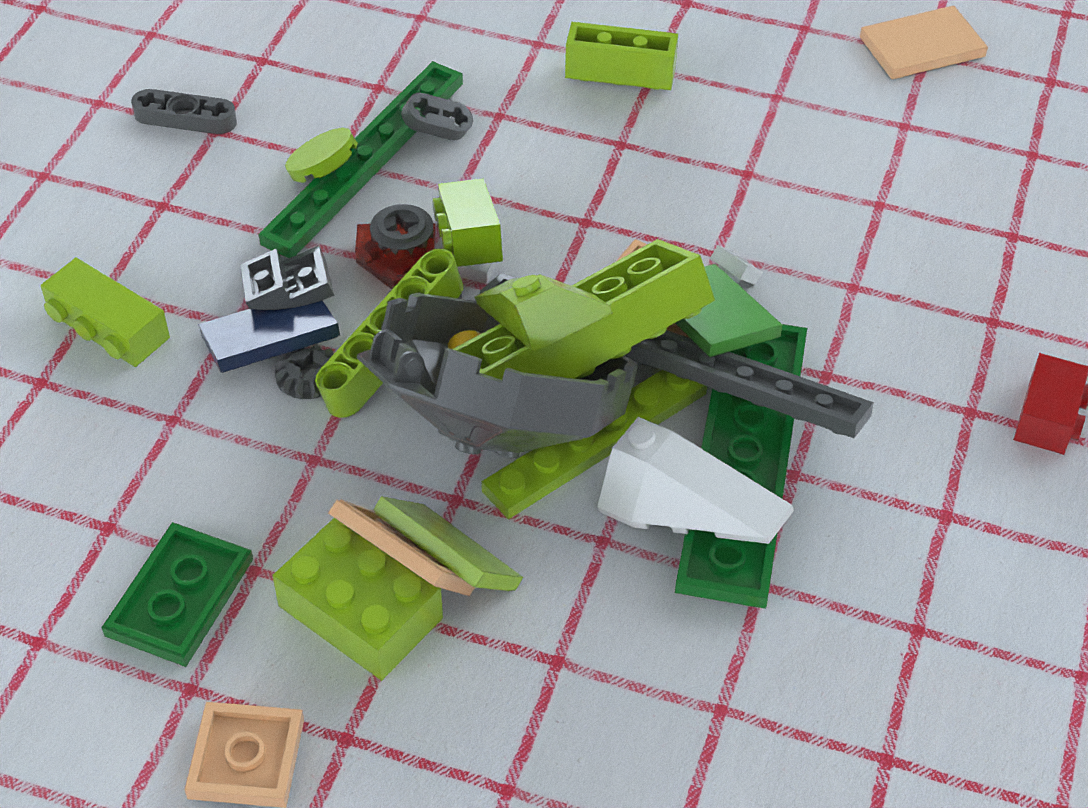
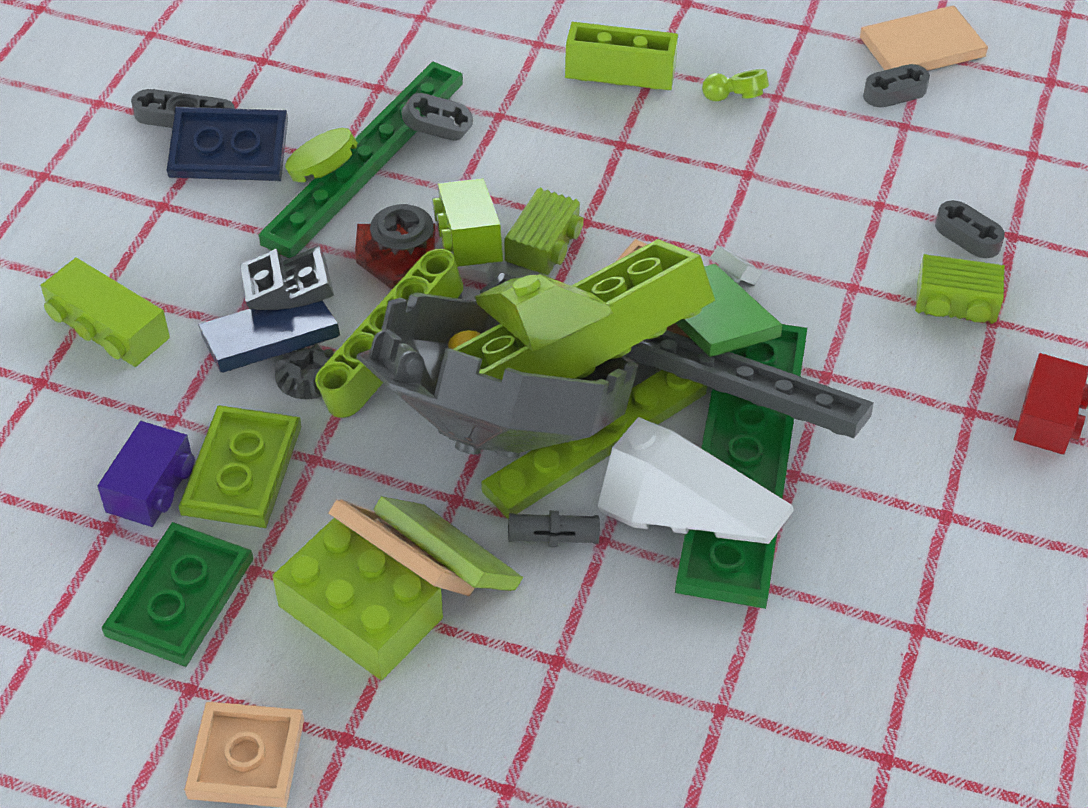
none -> dark purple brick [97,420,195,527]
none -> dark blue tile [166,107,288,181]
none -> lime tile [179,405,302,528]
none -> lime brick [504,187,584,275]
none -> dark grey pin [508,510,600,547]
none -> lime plate [702,69,769,101]
none -> dark grey beam [863,64,930,108]
none -> lime brick [915,254,1005,324]
none -> dark grey beam [935,200,1005,258]

